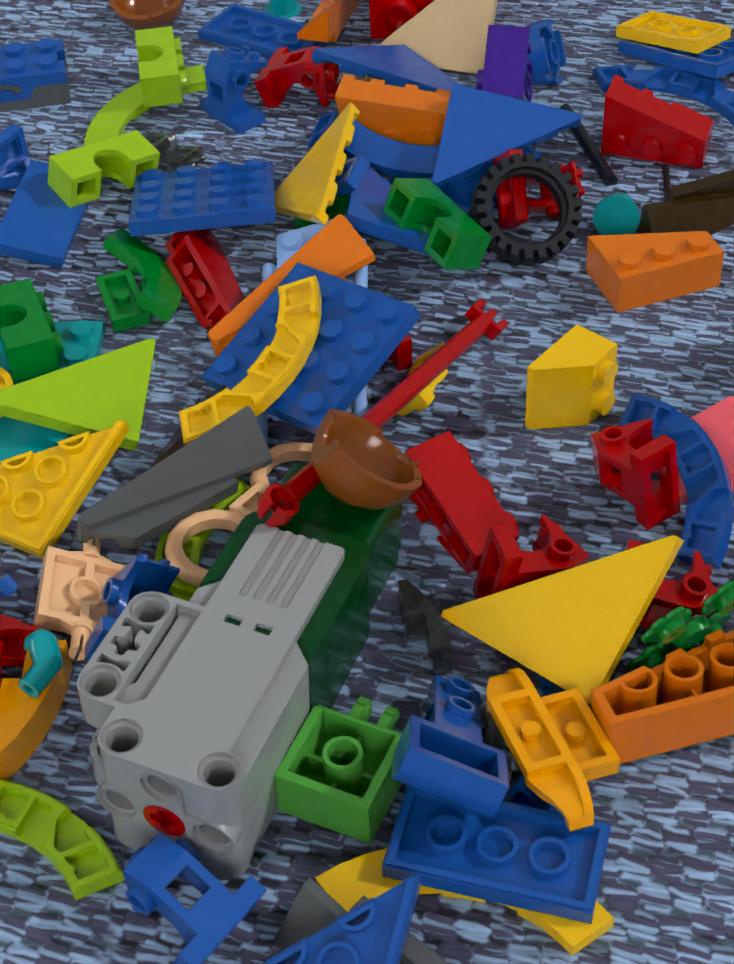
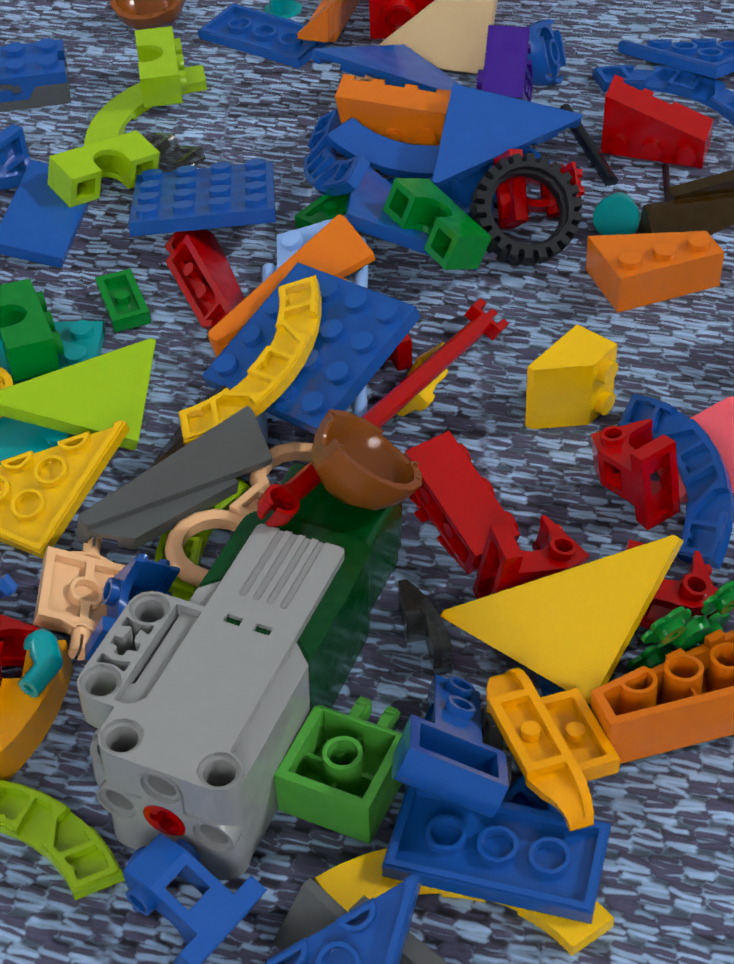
green tile [102,228,182,323] -> none
blue tile [200,45,268,134] -> none
red tile [254,46,340,108] -> none
yellow tile [275,103,360,225] -> none
yellow tile [616,10,731,54] -> none

